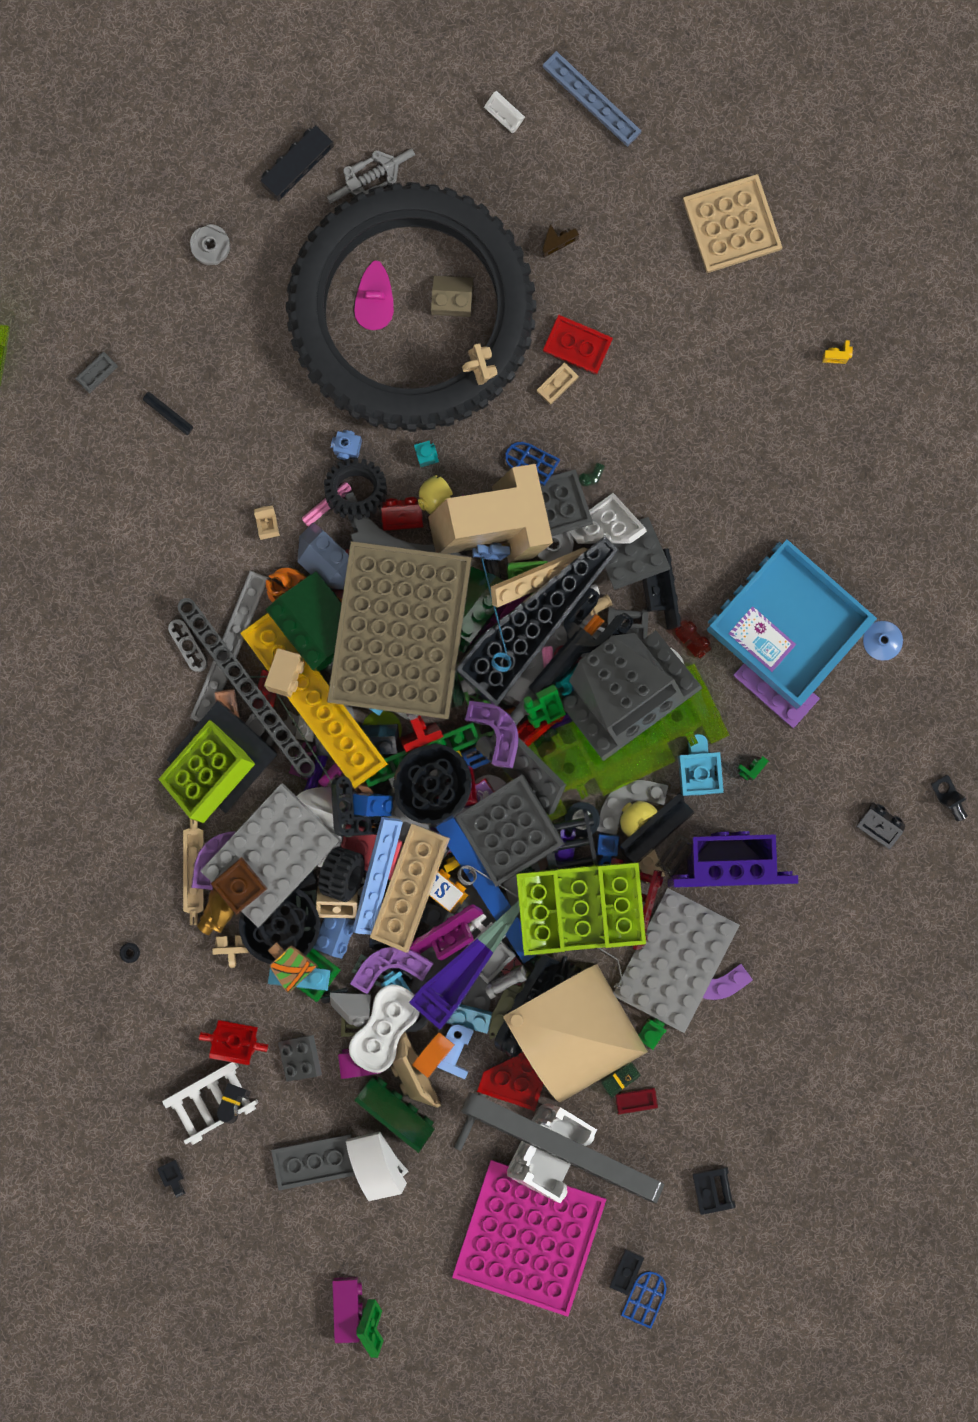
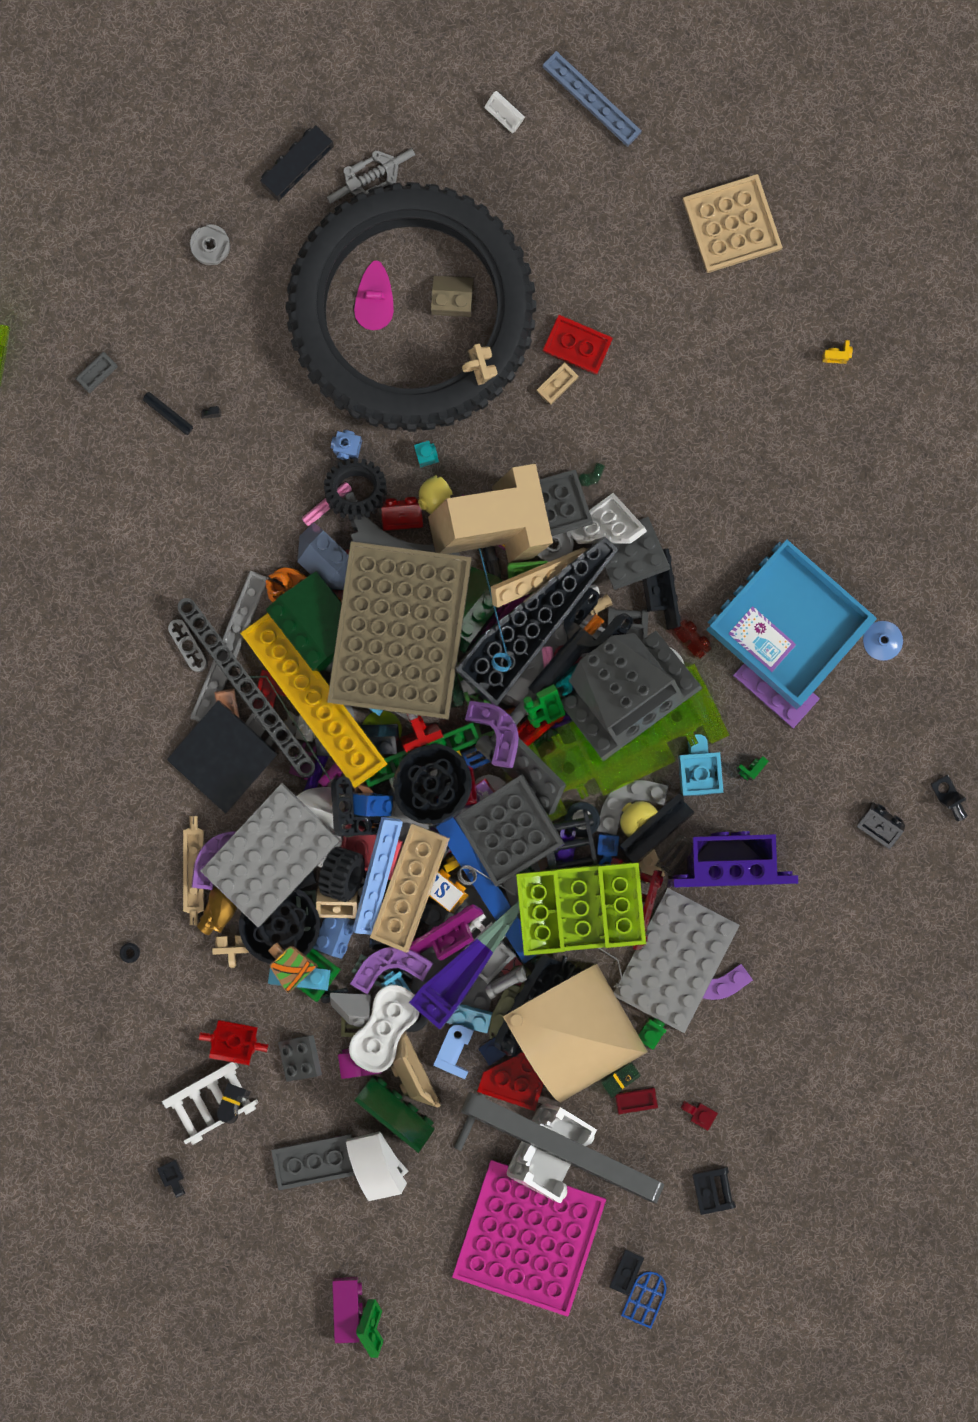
lime slope [159,720,255,823] -> none
reddish brown tile [210,857,268,915] -> none
tan bracket [254,506,280,540] -> none
tan brick [264,648,305,698] -> none
orange slope [412,1032,455,1078] -> none
medium blue plate [472,543,510,561] -> none
blue window [505,442,560,486] -> none
dark brown slope [542,224,579,258] -> none
none -> black tile [201,406,221,419]
none -> dark blue plate [478,1037,506,1066]
none -> dark red plate [680,1101,718,1131]

